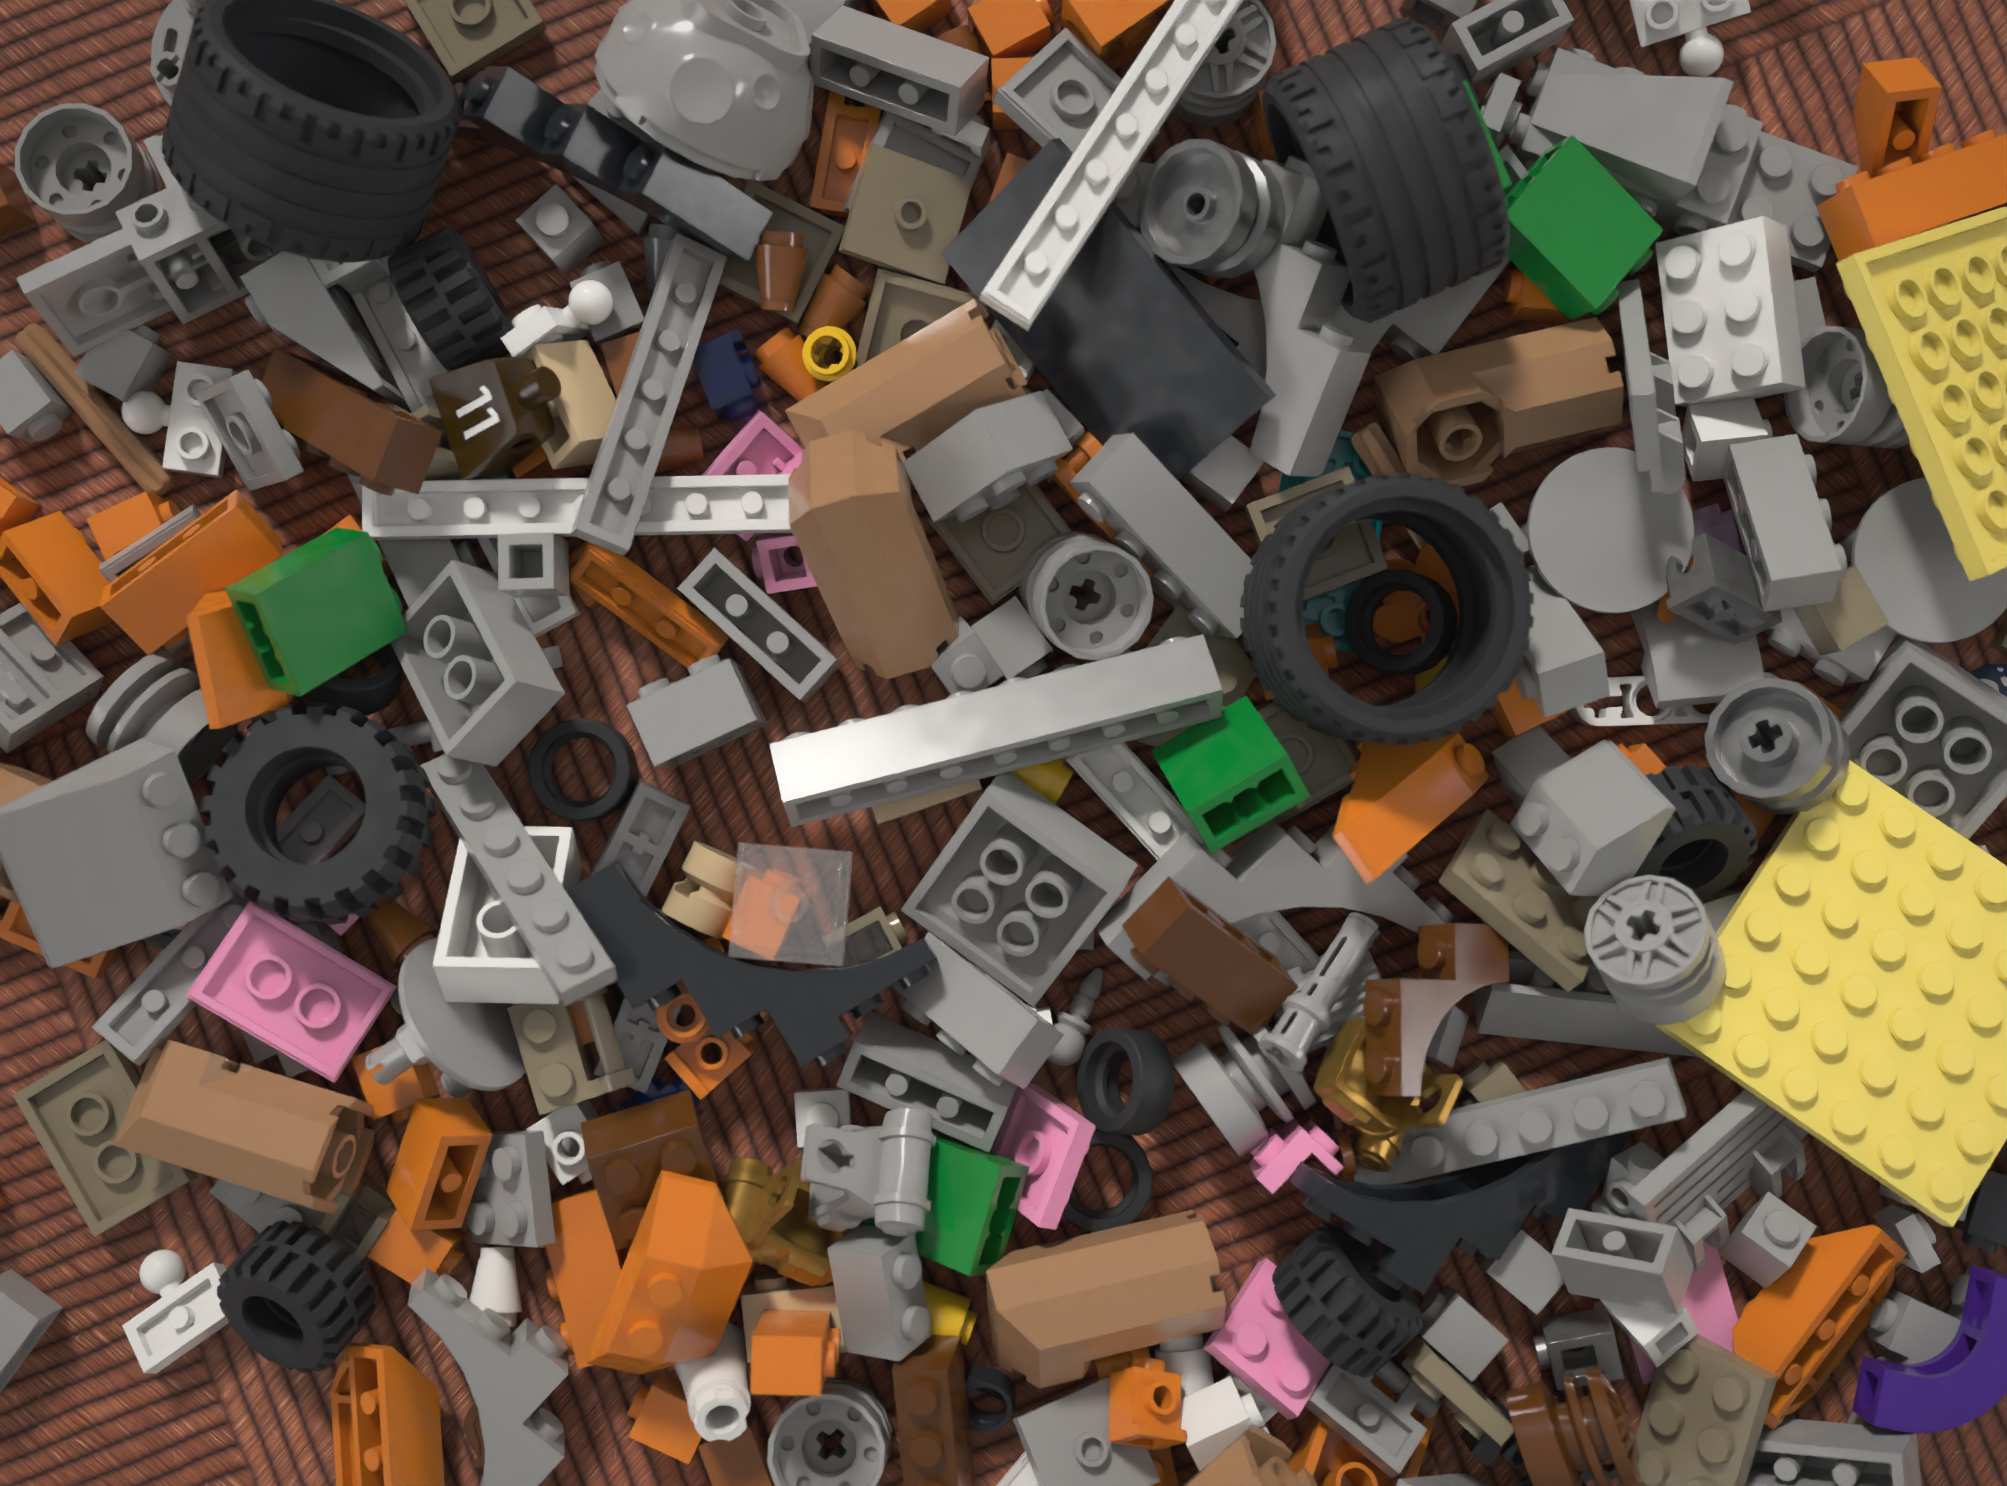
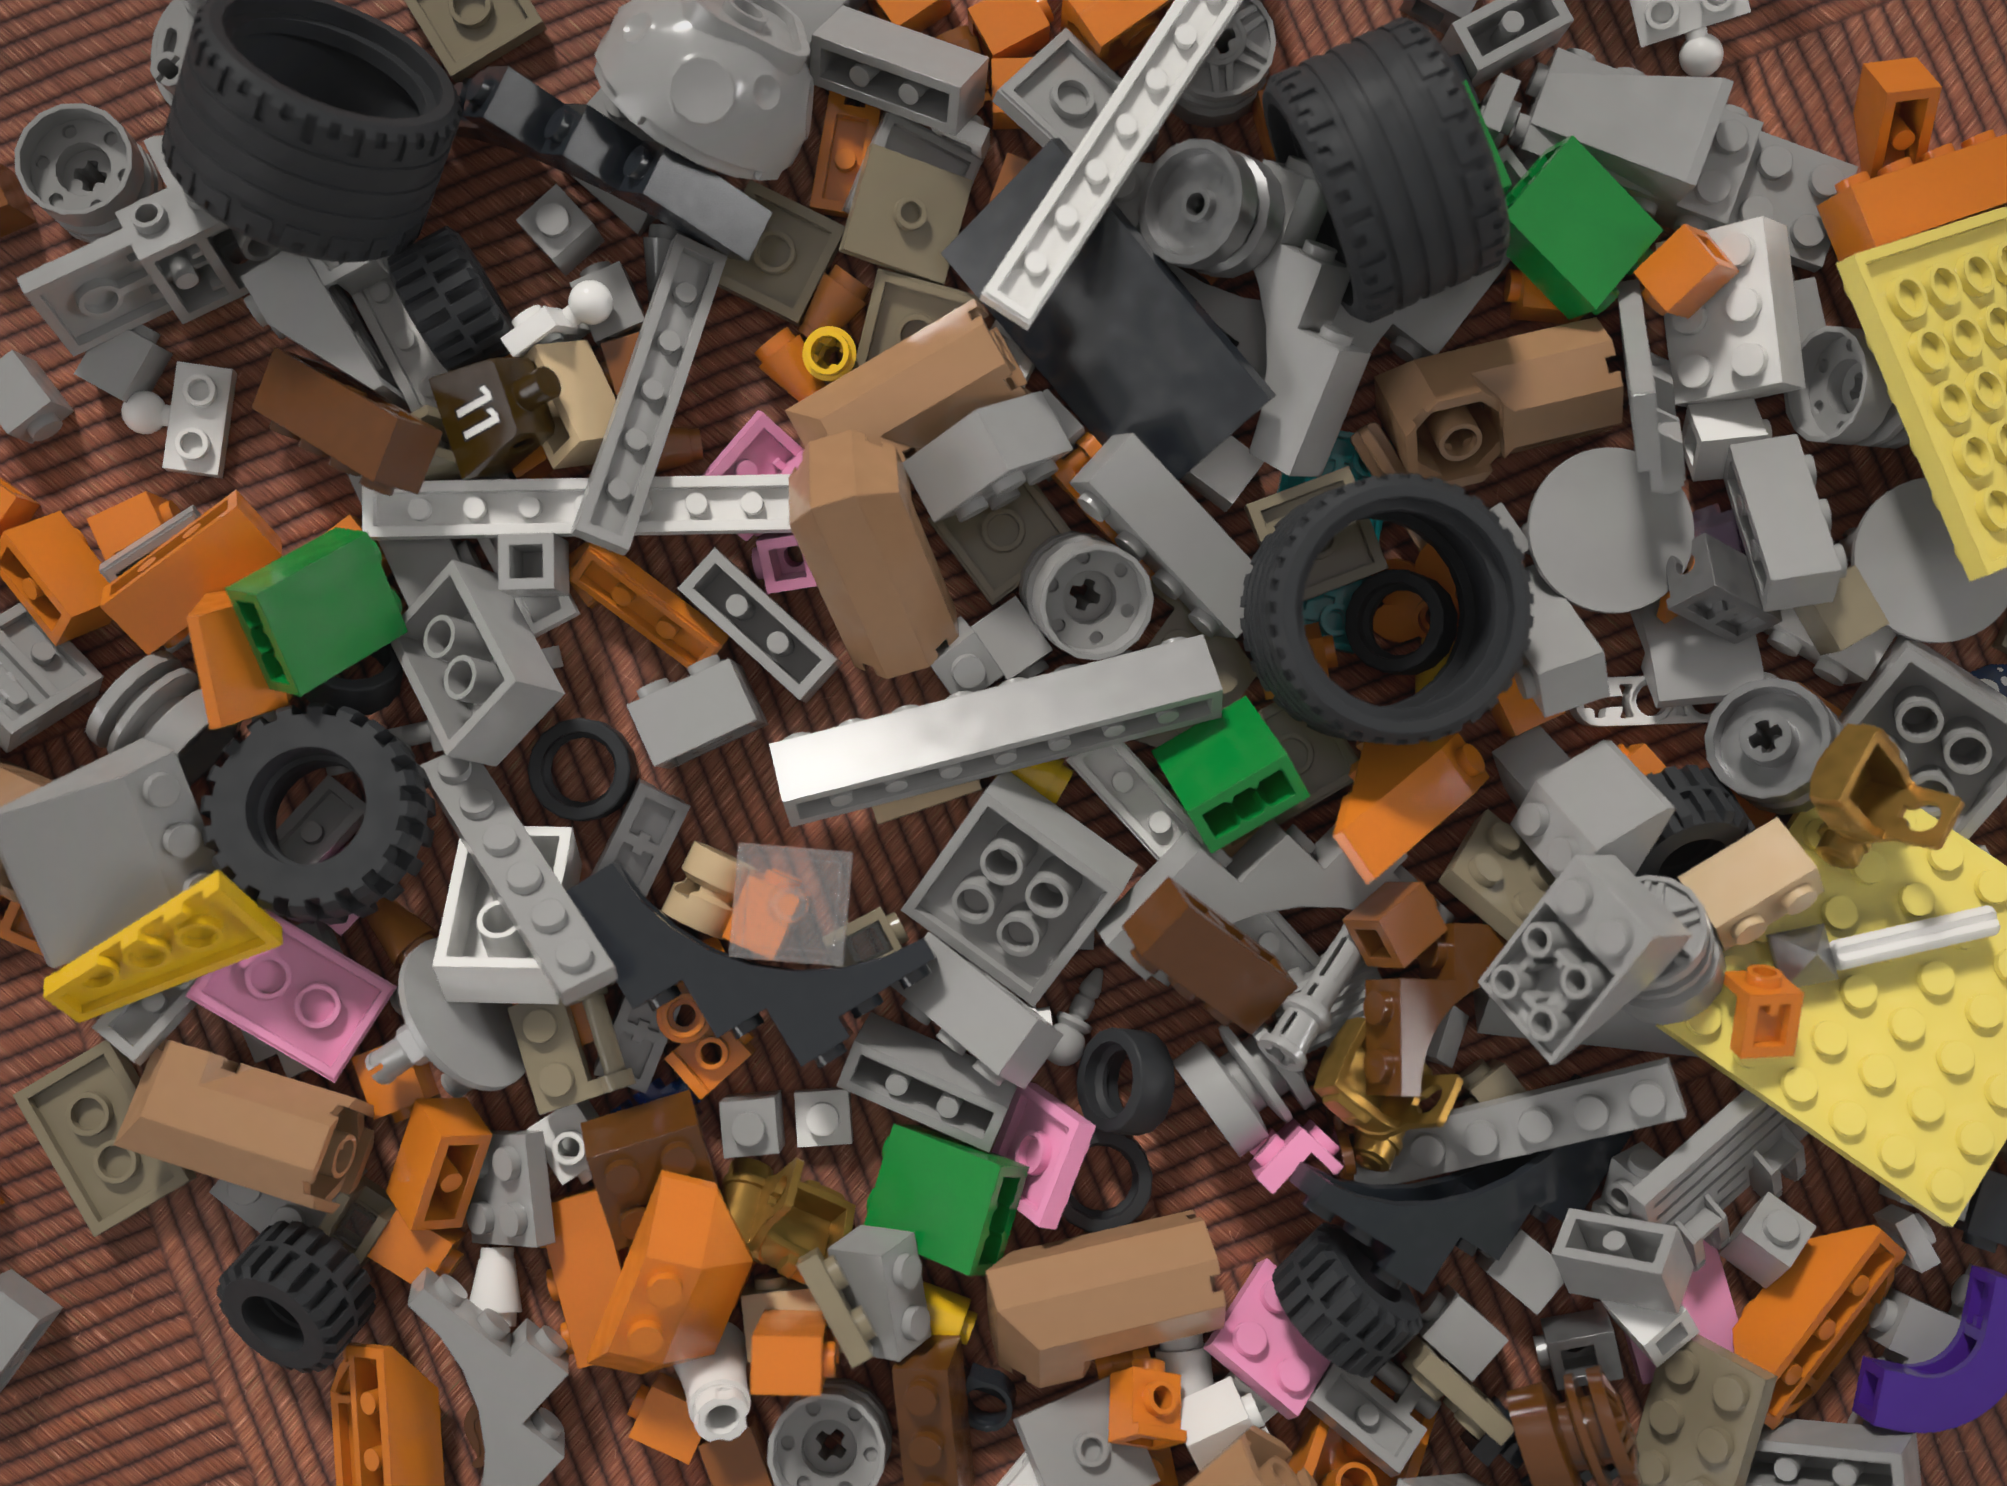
medium nougat axle [15,323,175,496] -> none
white plate [122,1250,229,1374] -> none
light grey plate [194,369,304,491] -> none
clear blue brick [693,329,762,422] -> none
dark orange cone [754,231,809,313] -> none
light grey piece [801,1106,936,1236] -> none
none -> yellow wing [43,870,283,1023]
none -> light grey brick [719,1090,786,1159]
none -> dark tan plate [796,1247,877,1368]
none -> dark orange brick [1342,882,1448,969]
none -> light grey slope [1478,855,1693,1065]
none -> orange brick [1633,224,1740,319]
none -> tan brick [1678,817,1824,951]
none -> orange bracket [1723,964,1804,1059]
none -> flat silver slope [1766,924,1839,987]
none -> pearl gold piece [1809,723,1964,869]
none -> white axle [1829,905,2000,970]

